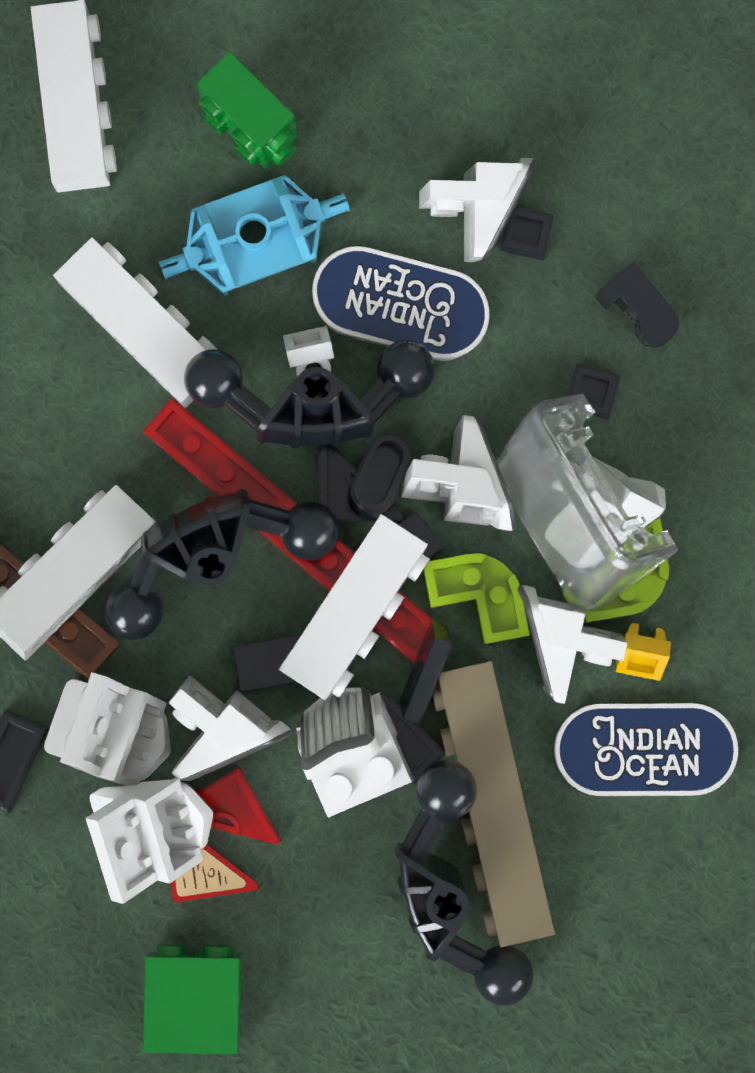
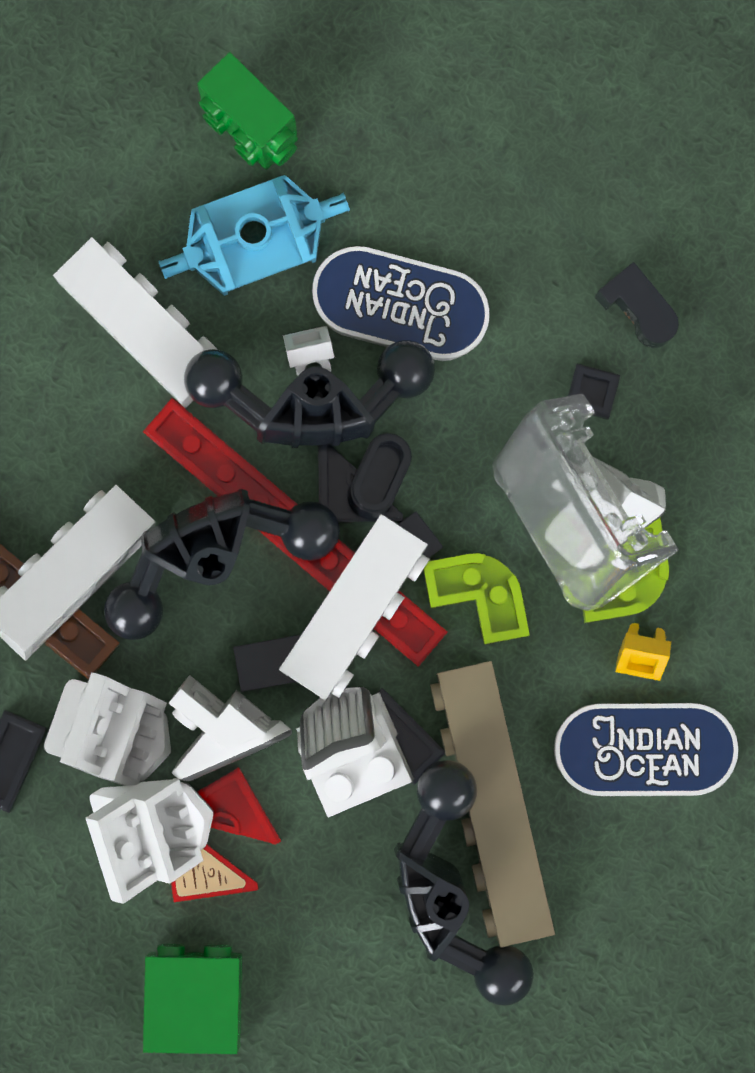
white brick [30,0,117,193] -> none
black tile [400,621,452,724] -> none
white piece [401,415,516,531] -> none
white piece [419,158,537,262] -> none
black tile [500,207,554,261] -> none
white piece [517,585,627,704] -> none

